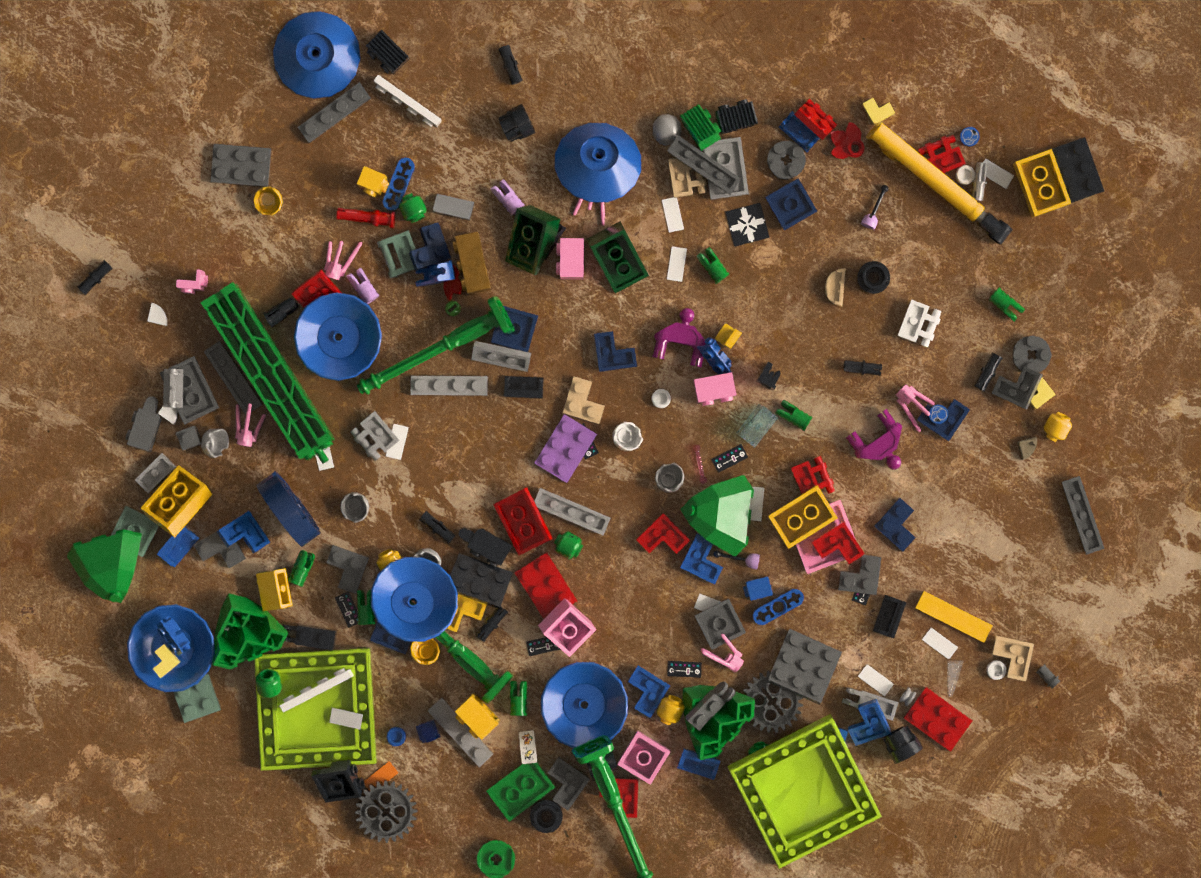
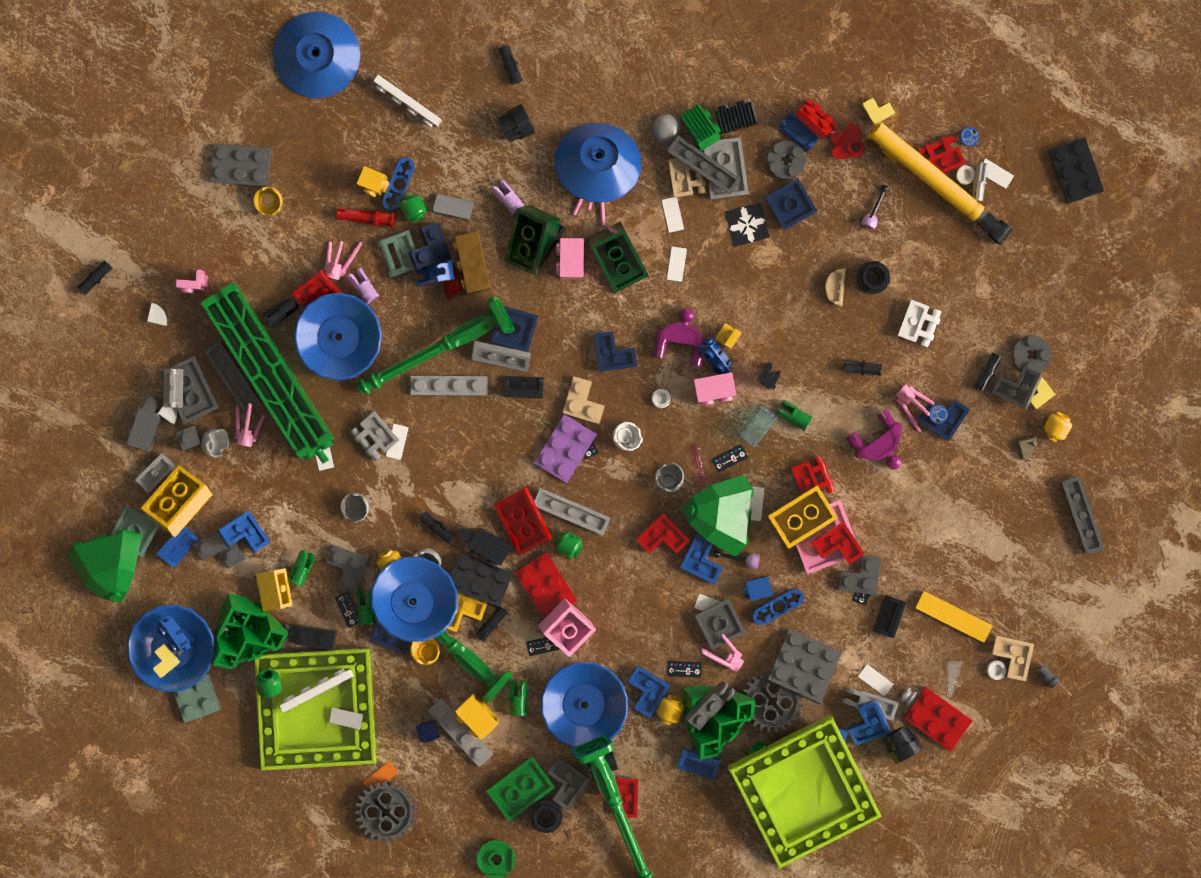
dark blue brick [256,471,321,547] -> none
dark grey plate [298,82,371,143] -> none
black plate [311,759,365,803] -> none
black brick [366,30,410,75] -> none
blue tile [387,727,406,746] -> none
bright green hinge [445,301,461,317] -> none
white sticker [519,730,537,764] -> none
bright pink brick [617,730,670,785] -> none
green hinge [696,247,730,284] -> none
dark blue plate [874,498,916,552] -> none
white sticker [922,628,958,659] -> none
green hinge [988,287,1025,322] -> none
yellow brick [1013,149,1071,218] -> none

